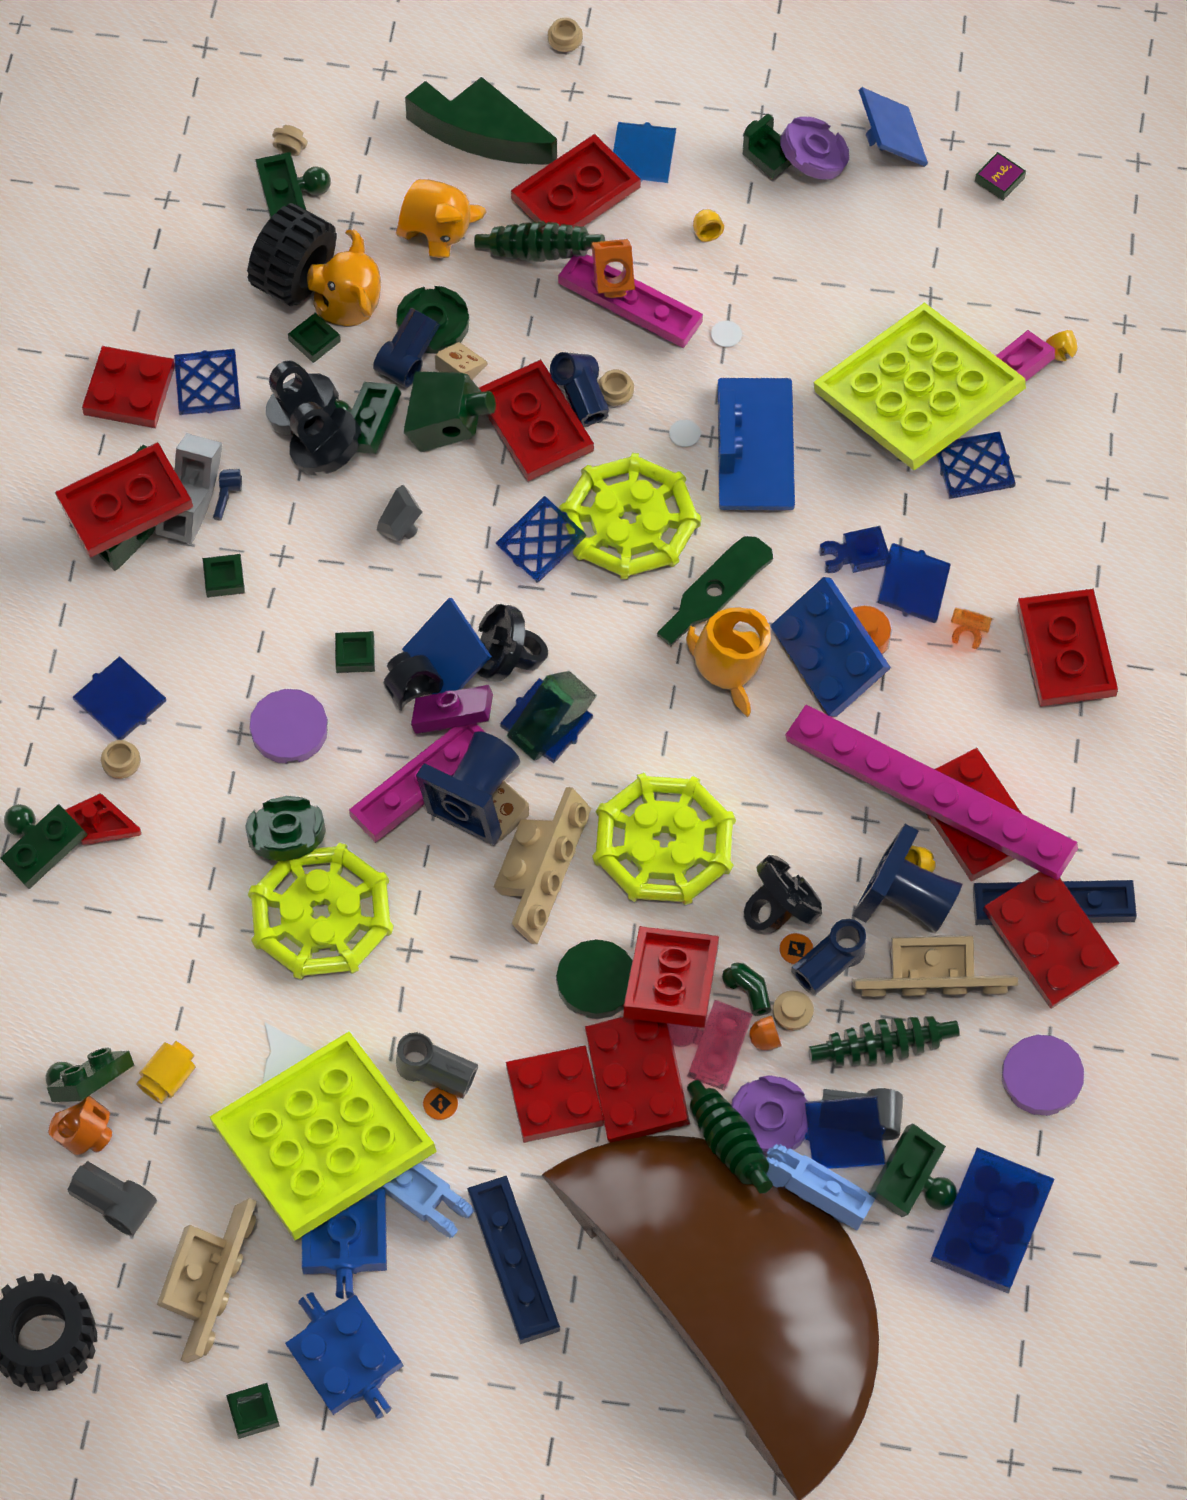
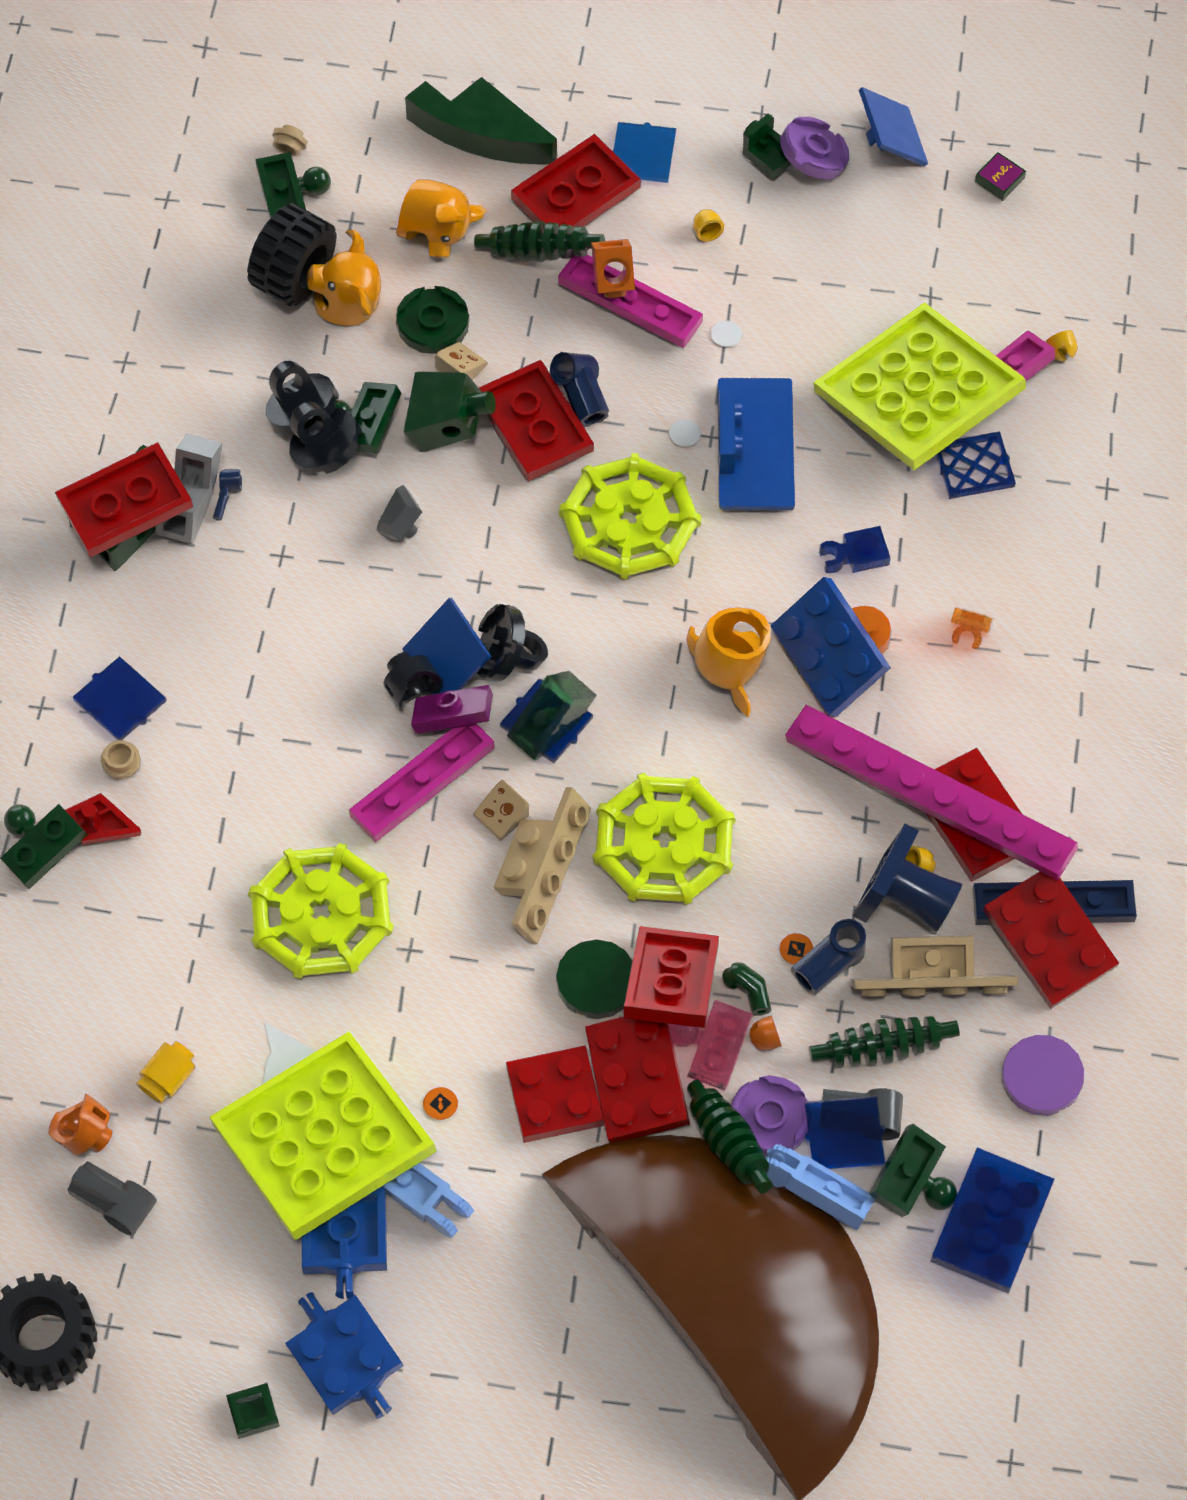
dark green plate [45,1047,134,1102] -> none
red plate [82,346,175,429] -> none
tan bracket [157,1198,257,1363] -> none
clear blue window [174,349,241,415] -> none
dark green tile [202,554,245,598] -> none
dark green tile [245,796,326,861] -> none
medium lavender tile [249,689,328,764] -> none
dark green tile [288,312,341,363] -> none
dark green tile [335,631,375,673] -> none
dark blue piece [373,308,440,388] -> none
dark grey piece [396,1032,478,1099] -> none
dark blue plant [416,731,520,845] -> none
dark blue tile [467,1175,560,1345] -> none
clear blue window [496,496,587,583] -> none
tan plate [547,18,583,52] -> none
tan plate [598,369,634,406] -> none
dark green piece [657,536,773,646] -> none
black tile [744,855,823,934] -> none
tan plate [773,991,814,1030] -> none
clear blue piece [876,543,951,623] -> none
red plate [1017,588,1118,707] -> none

